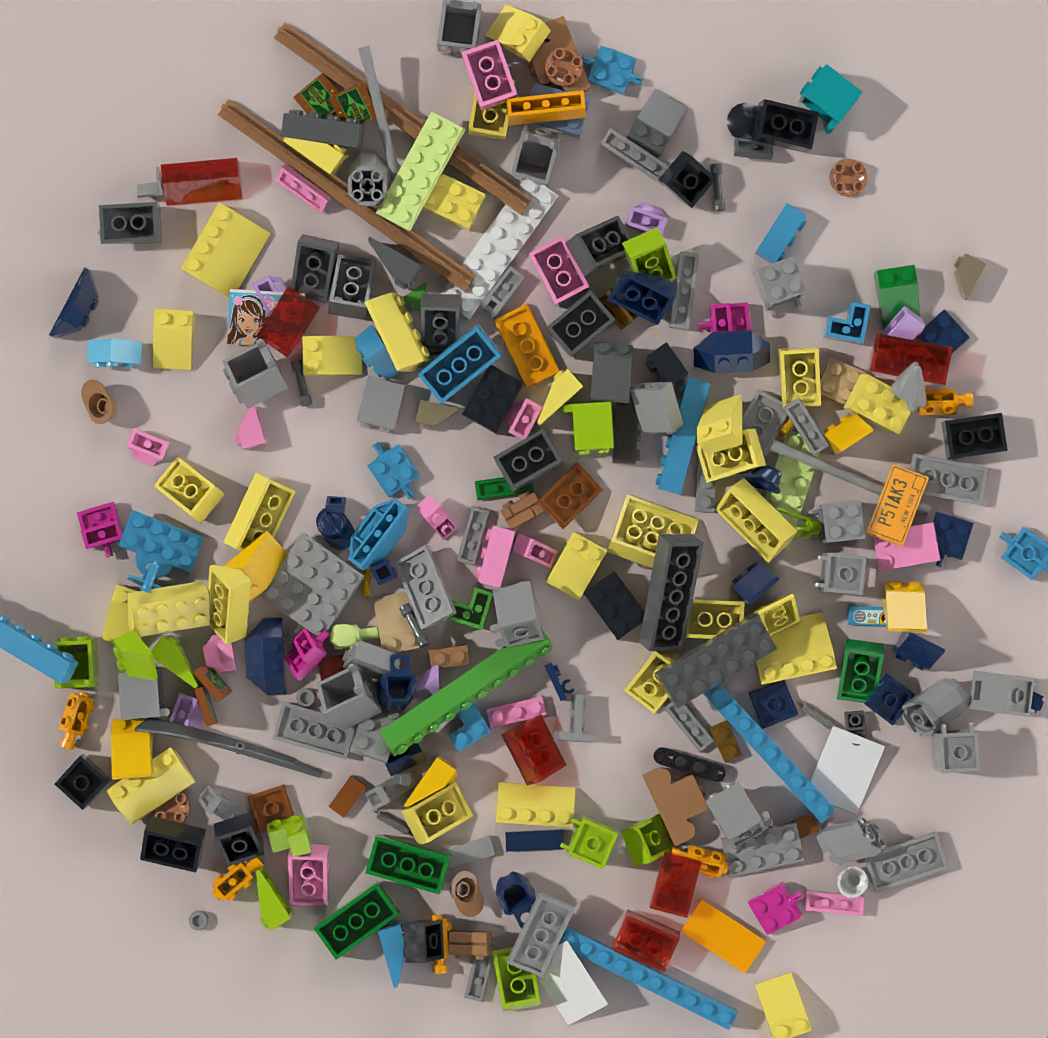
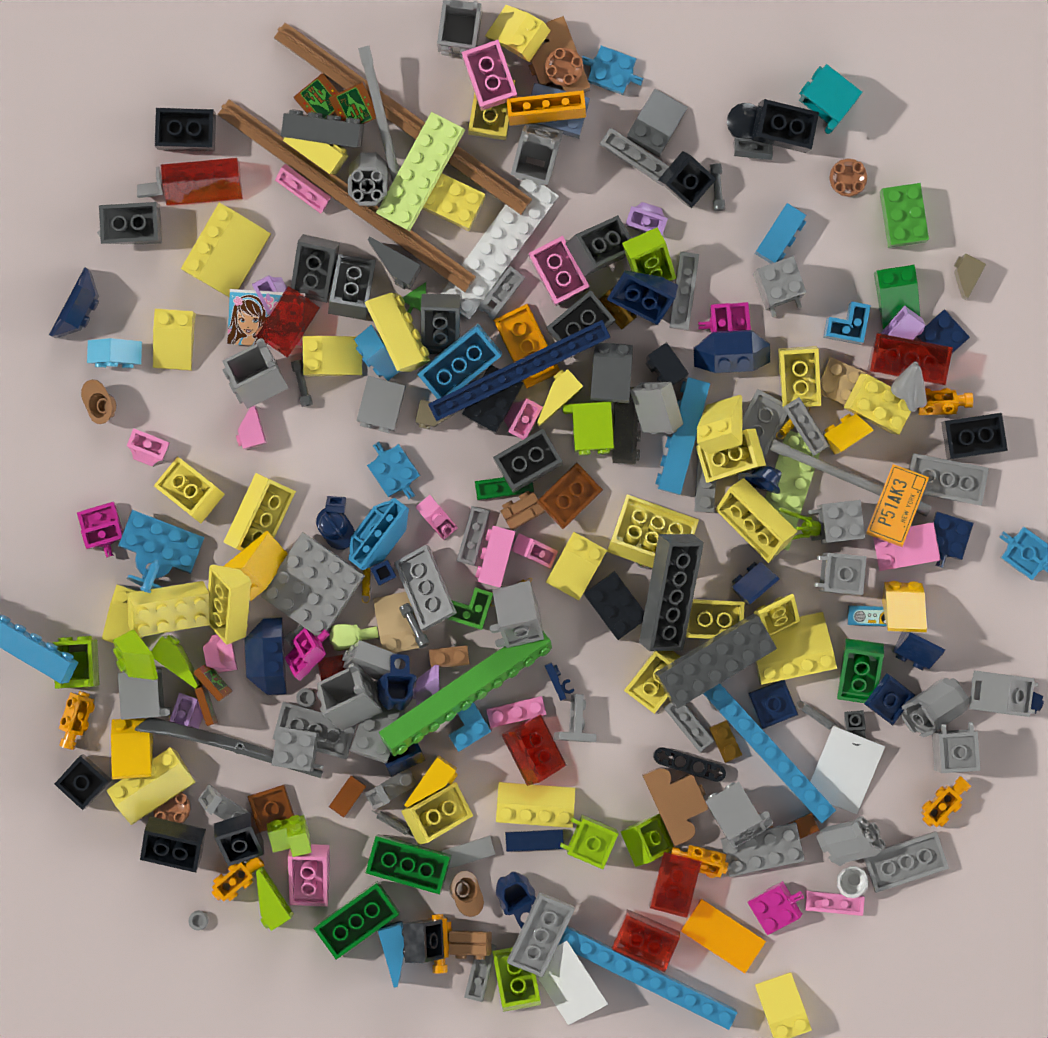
none -> black brick [155,108,216,151]
none -> light grey container [271,727,328,772]
none -> dark blue plate [428,320,611,422]
none -> bright green brick [880,183,929,248]
none -> light orange brick [921,776,971,827]

